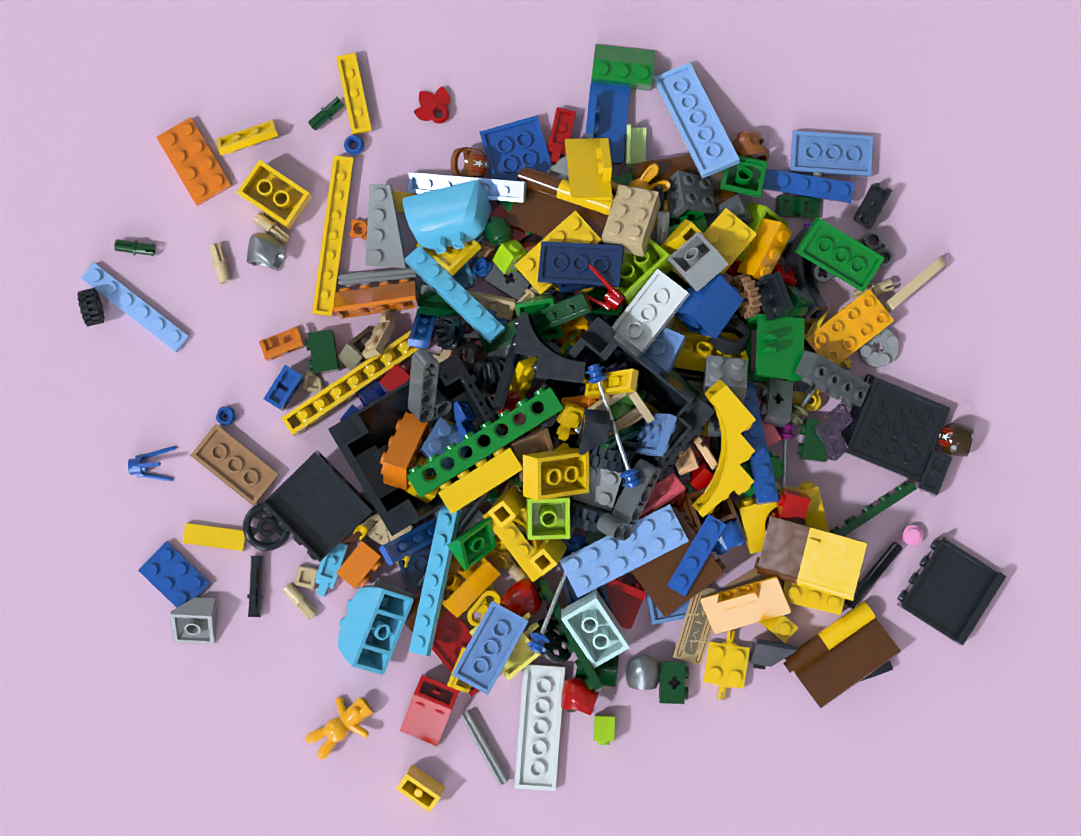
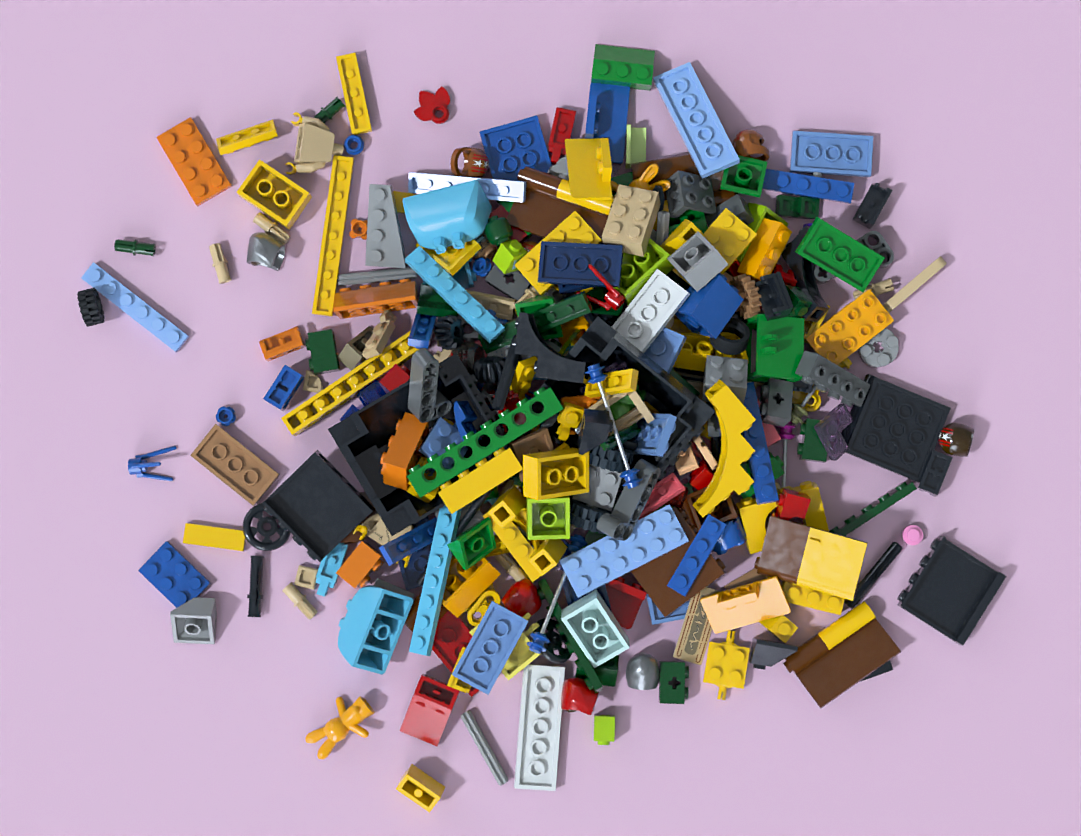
clear yellow plate [491,548,512,569] -> none
none -> tan torso [285,112,344,175]

